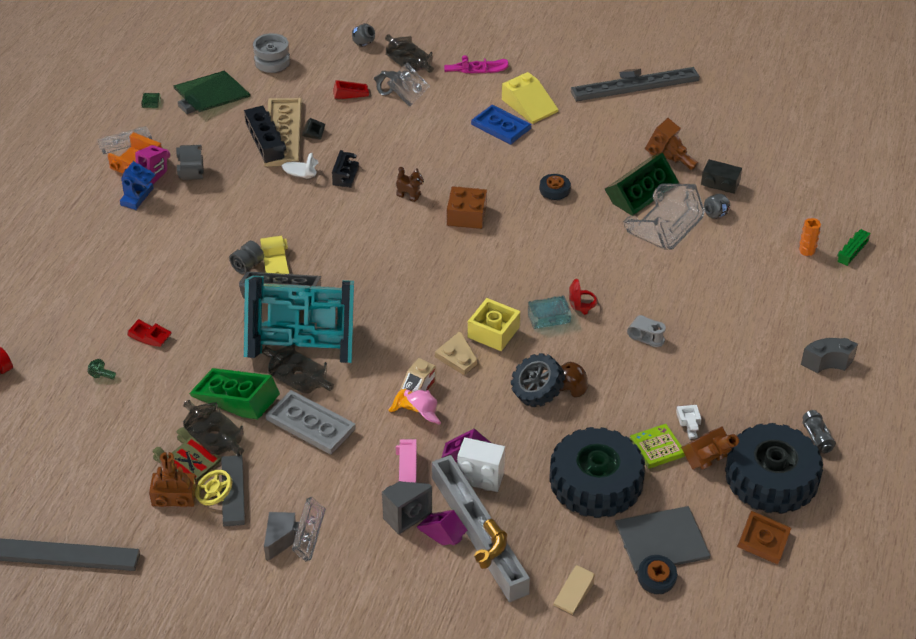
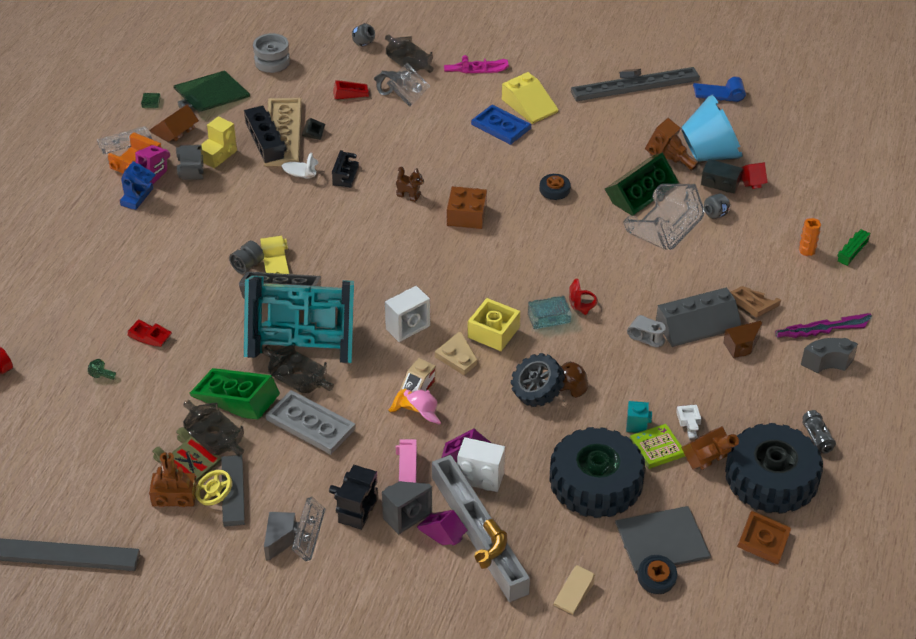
none -> dark orange slope [149,104,199,142]
none -> light yellow brick [201,116,237,168]
none -> black brick [329,464,378,530]
none -> white brick [385,286,430,342]
none -> teal brick [626,401,652,433]
none -> dark grey slope [656,287,741,347]
none -> medium azure cone [681,95,743,162]
none -> blue door [693,77,746,102]
none -> reddish brown slope [723,320,762,359]
none -> medium nougat wing [730,286,781,318]
none -> red slope [741,162,768,189]
none -> magenta sword [775,313,872,338]

